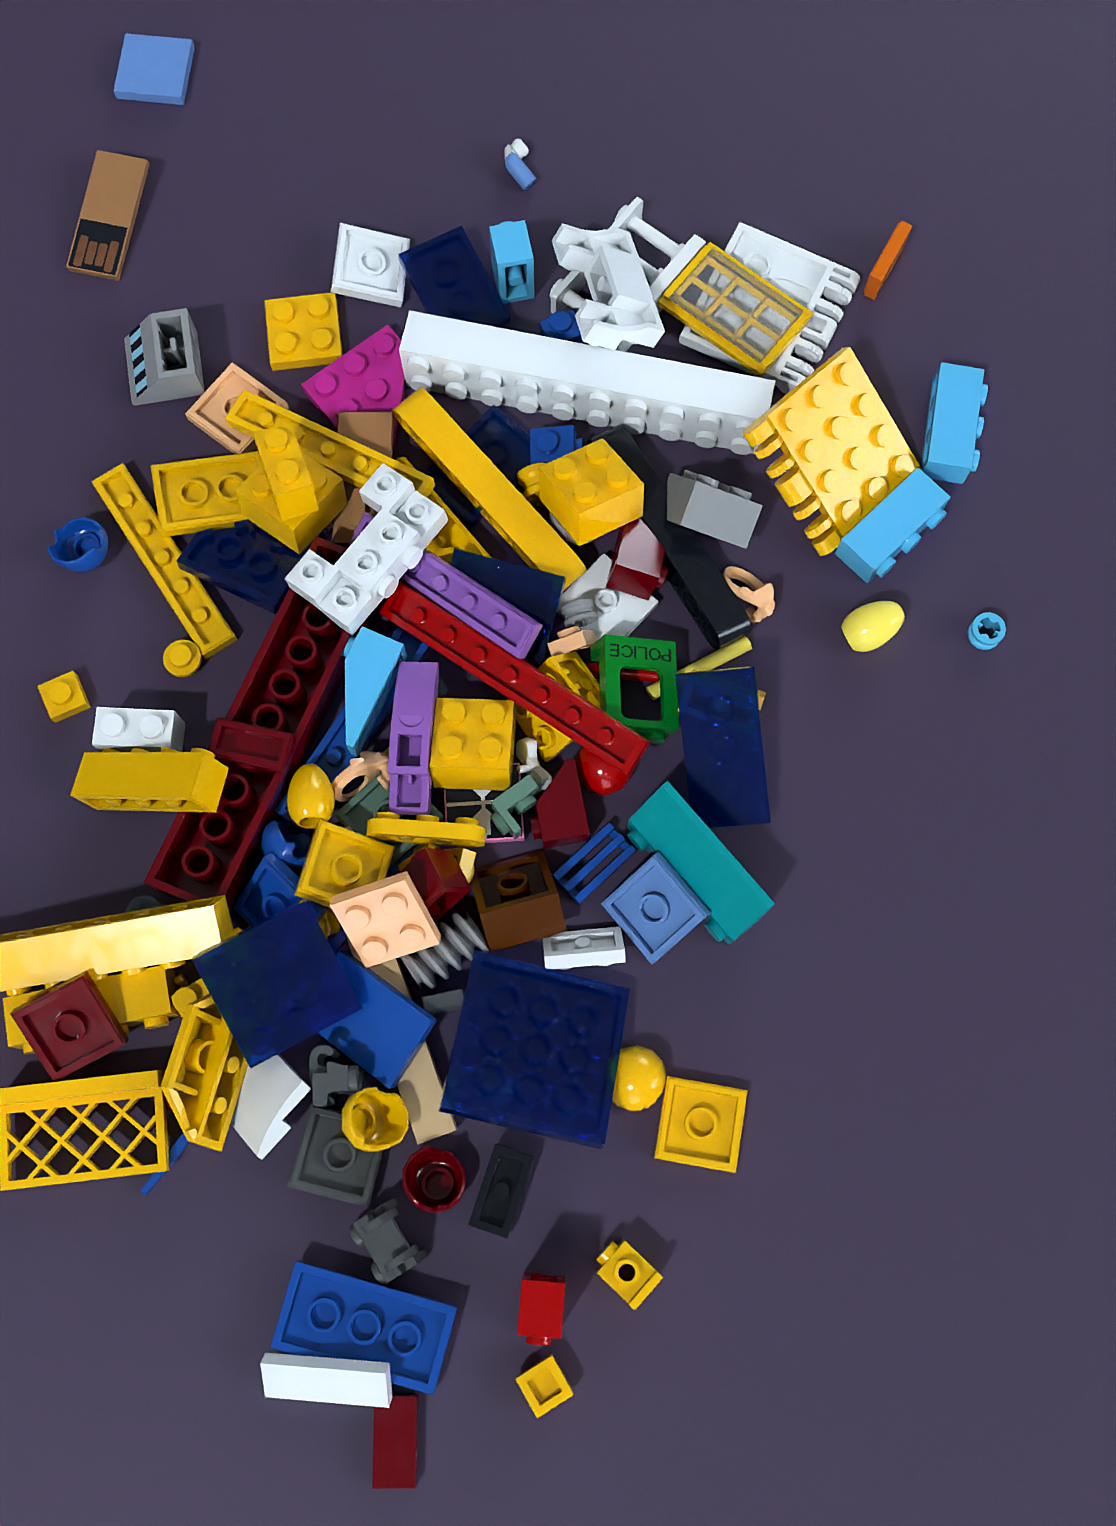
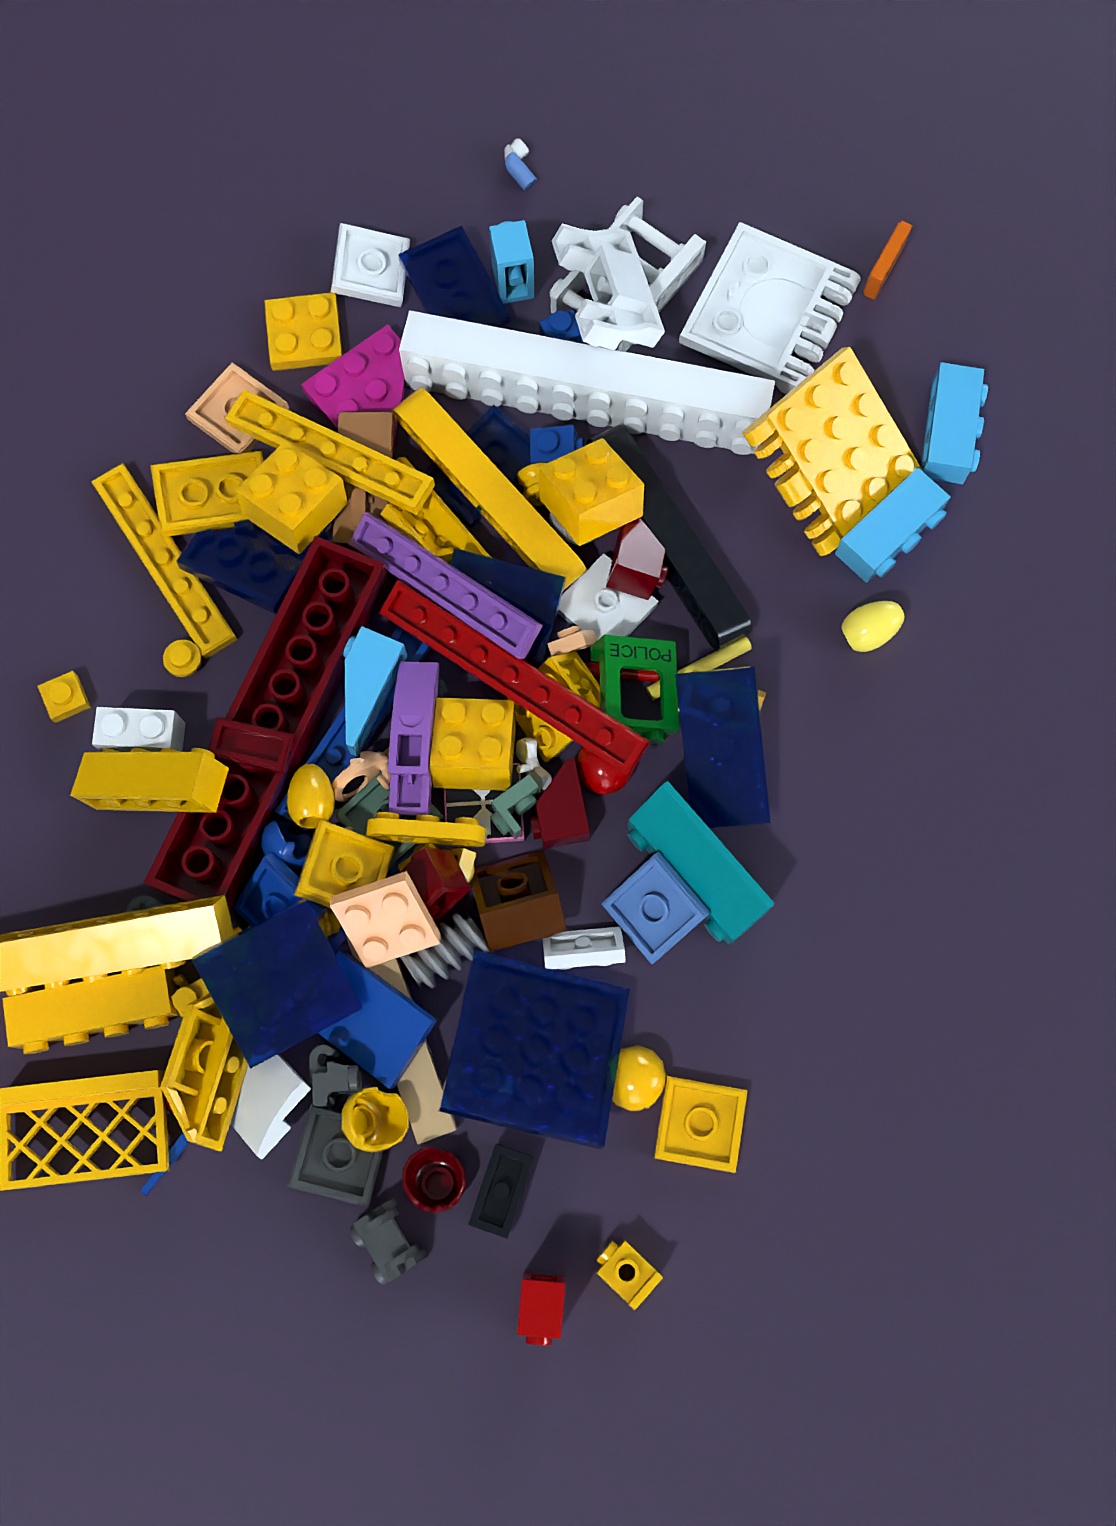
dark red tile [10,971,129,1082] -> none
blue hair [47,517,109,573] -> none
medium nougat piece [66,150,150,281] -> none
medium blue tile [113,33,195,105] -> none
light grey slope [124,308,205,406] -> none
yellow brick [253,422,319,521] -> none
white tile [260,1353,393,1408] -> none
blue plate [270,1260,458,1395] -> none
white bracket [285,463,448,636] -> none
dark red tile [372,1394,418,1489] -> none
dark grey tile [422,989,467,1016] -> none
yellow plate [515,1354,574,1418] -> none
blue tile [552,822,636,905] -> none
light grey bush [560,598,598,628] -> none
clear piece [657,242,813,378] -> none
light grey slope [667,470,763,549] -> none
light nougat piece [722,566,775,623] -> none
medium azure bush [967,612,1006,650] -> none

